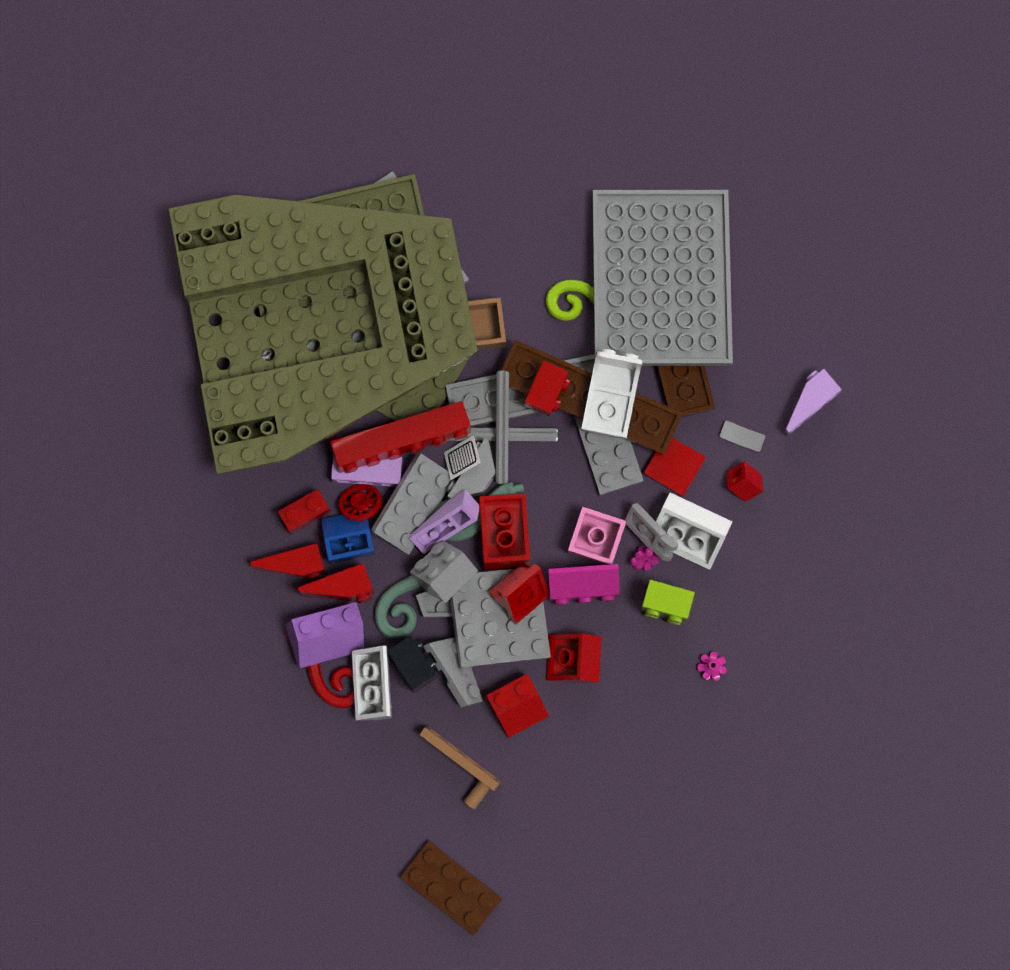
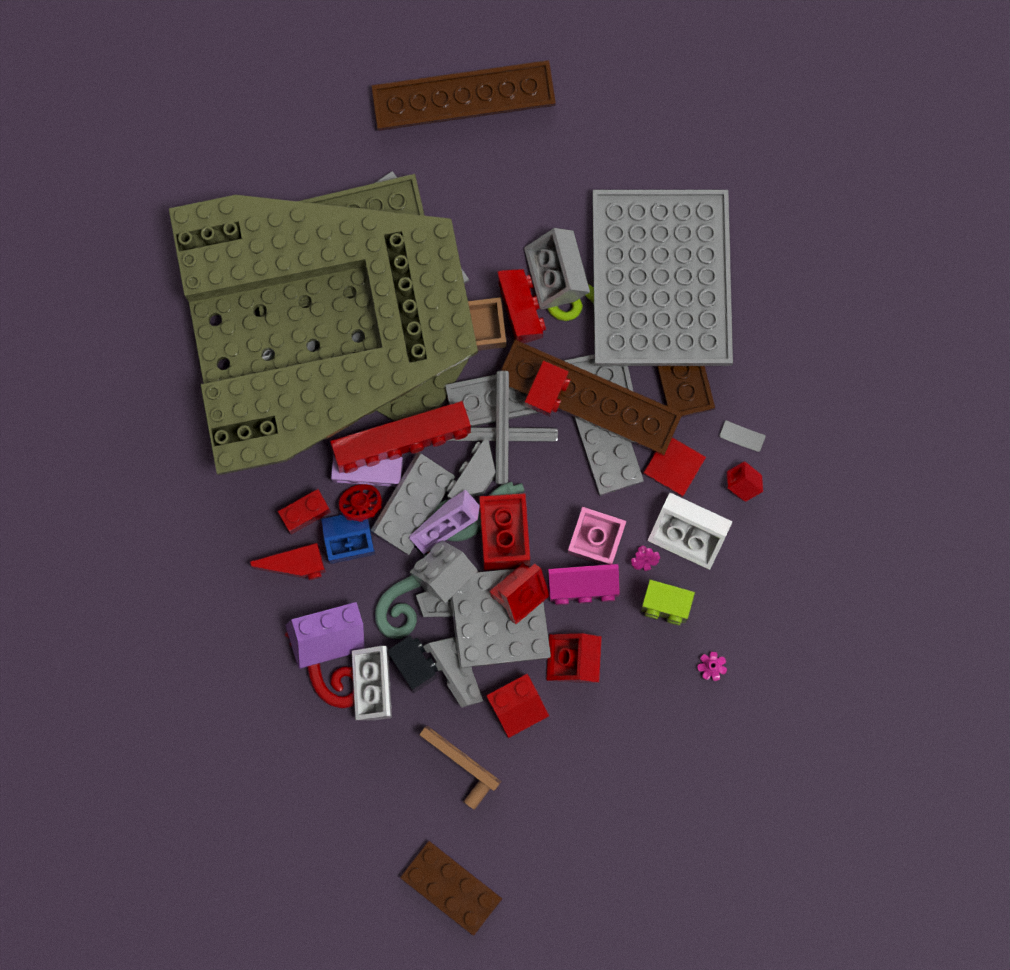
red slope [298,563,375,604] -> none
white sticker [444,435,480,480] -> none
white bracket [581,349,643,439] -> none
light grey hinge [625,503,678,562] -> none
lavender slope [784,369,842,436] -> none
none -> reddish brown plate [371,60,556,131]
none -> red slope [497,269,546,343]
none -> light grey slope [524,228,590,309]

